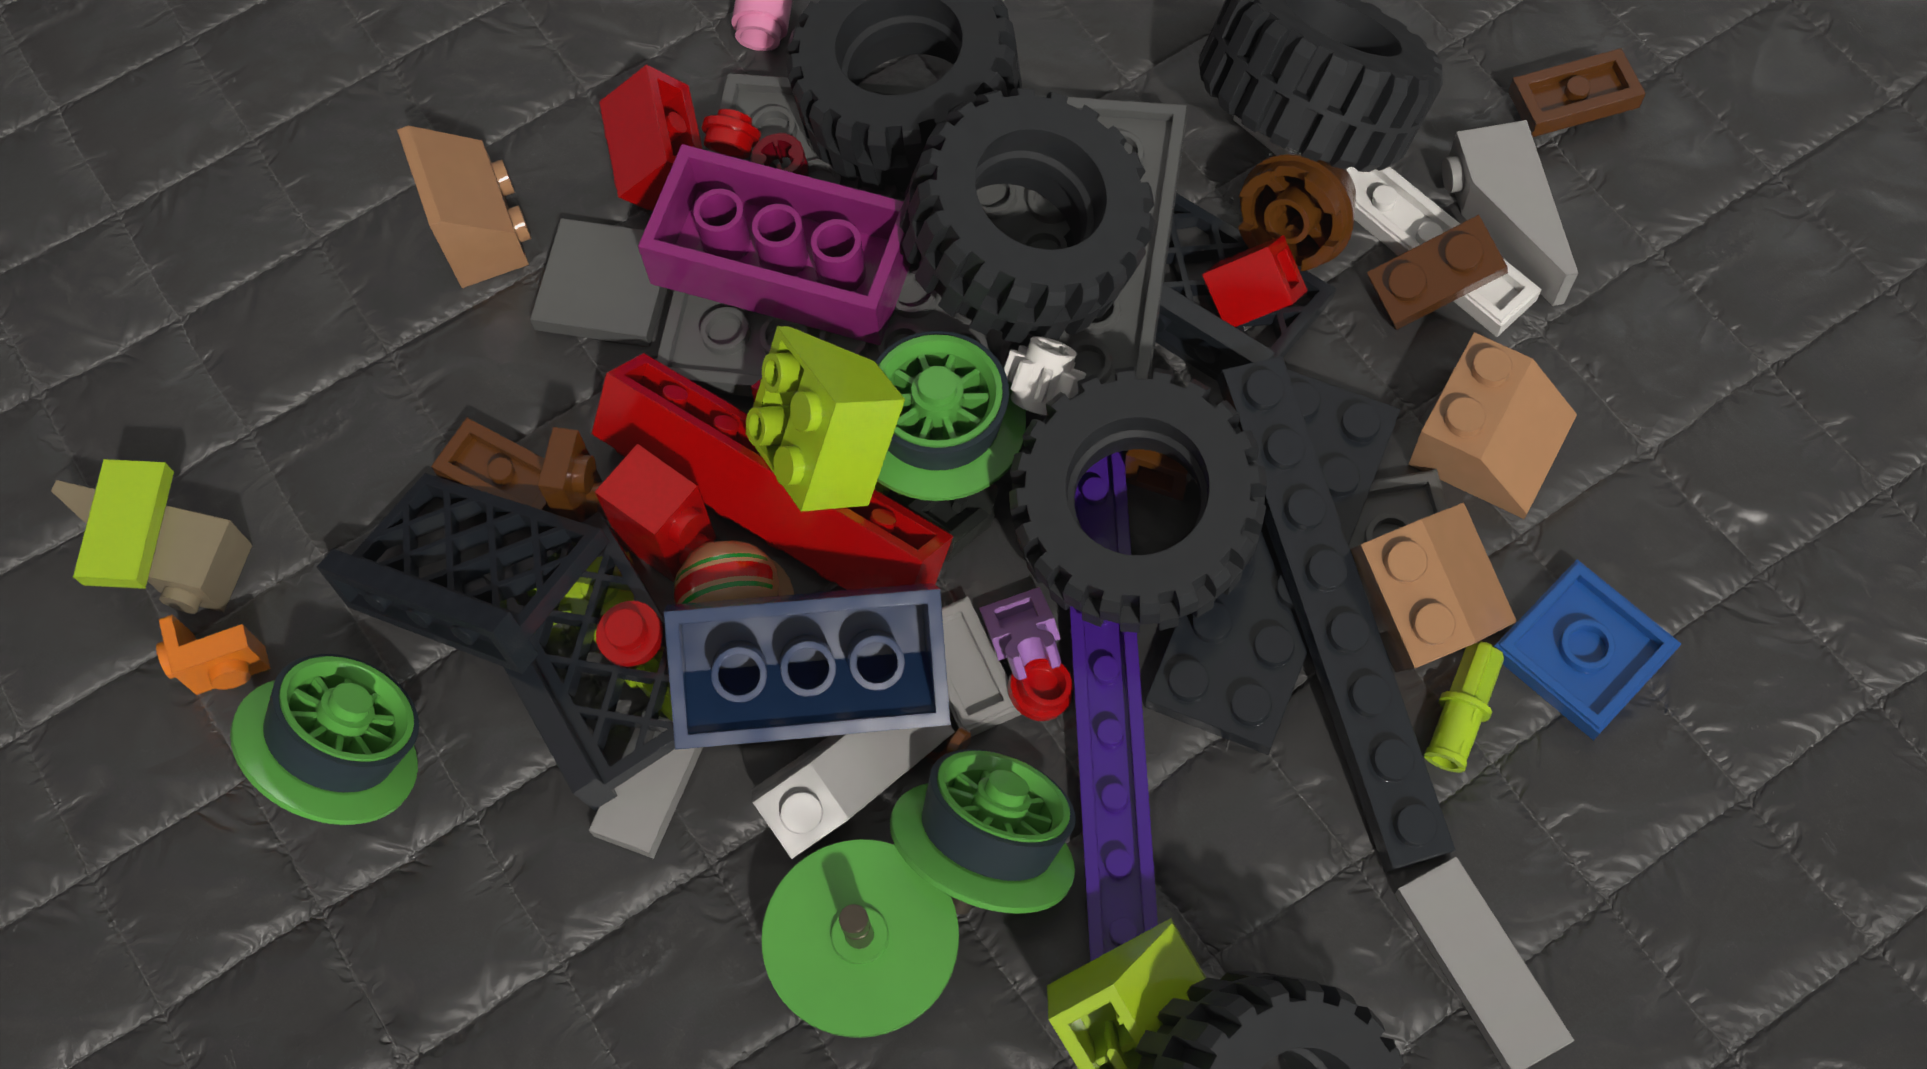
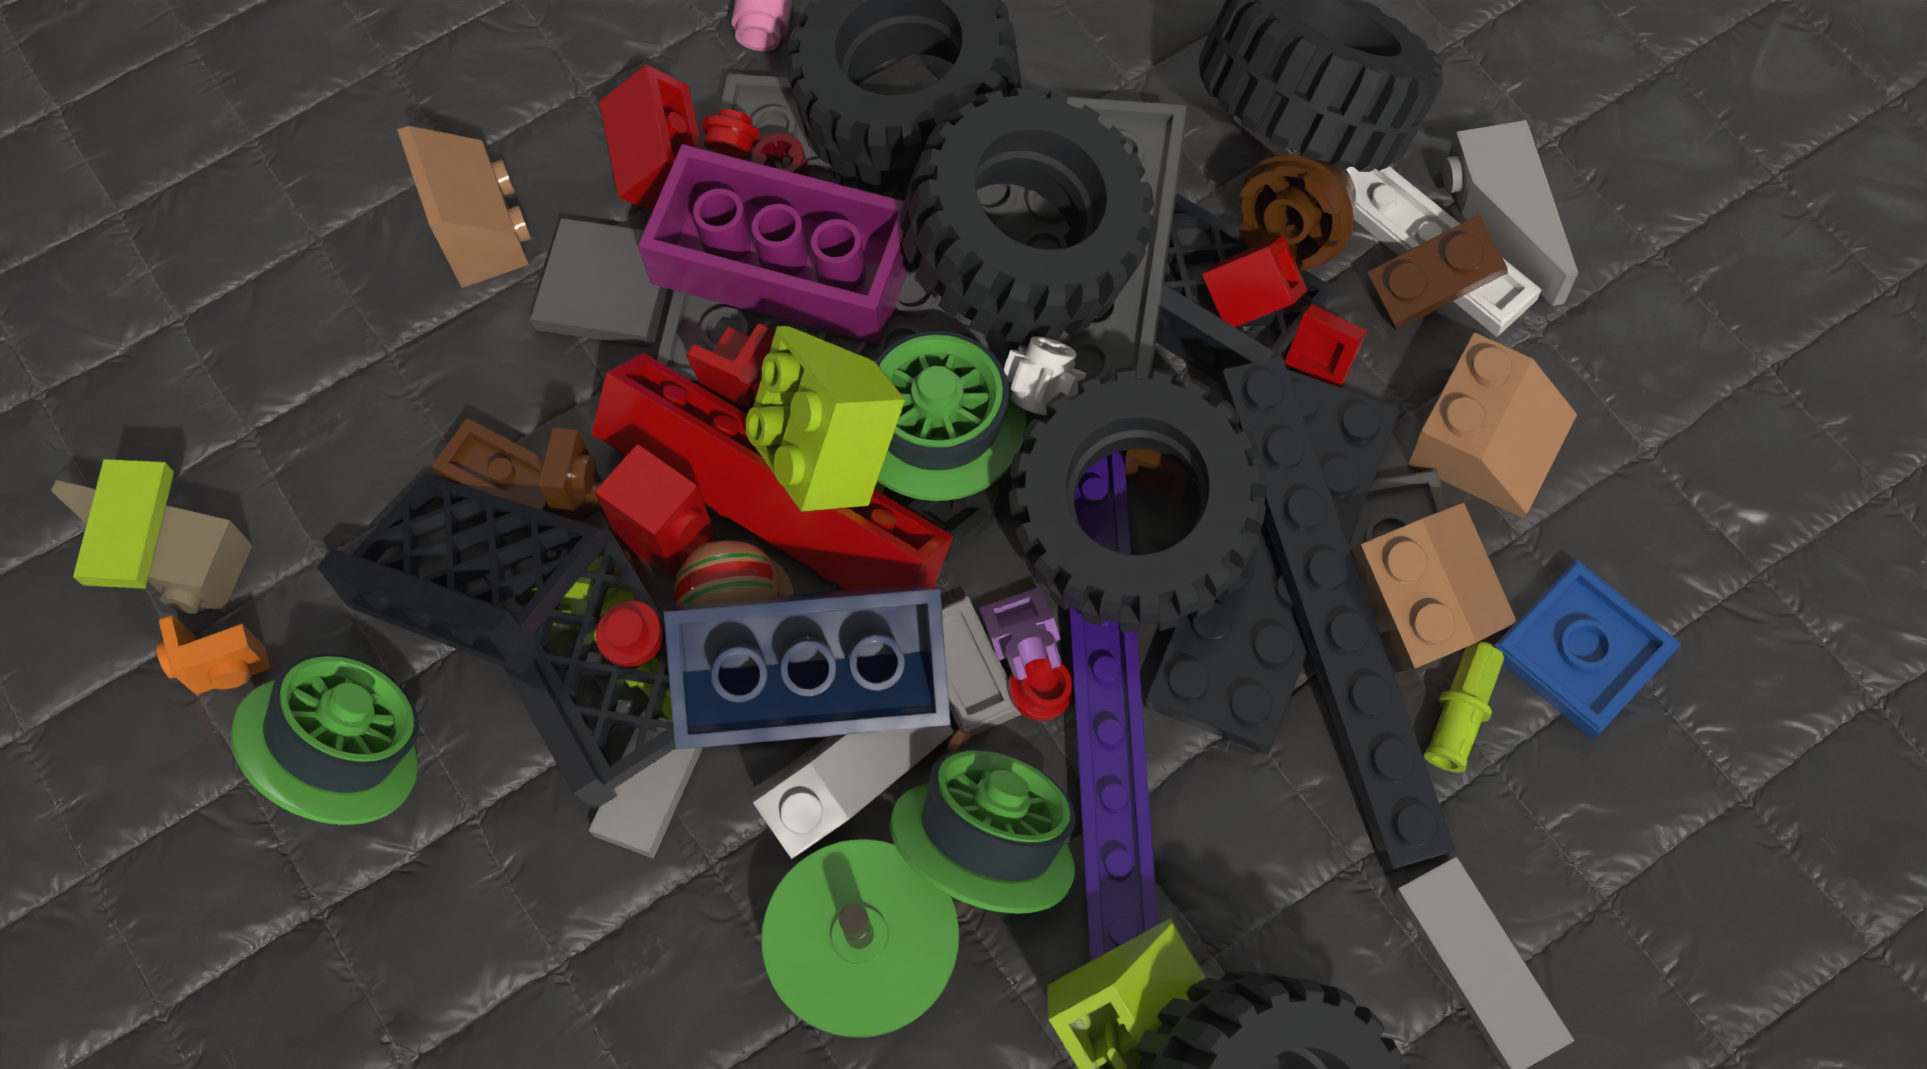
reddish brown plate [1508,48,1646,137] -> none
none -> red panel [686,323,774,410]
none -> red tile [1284,304,1368,388]

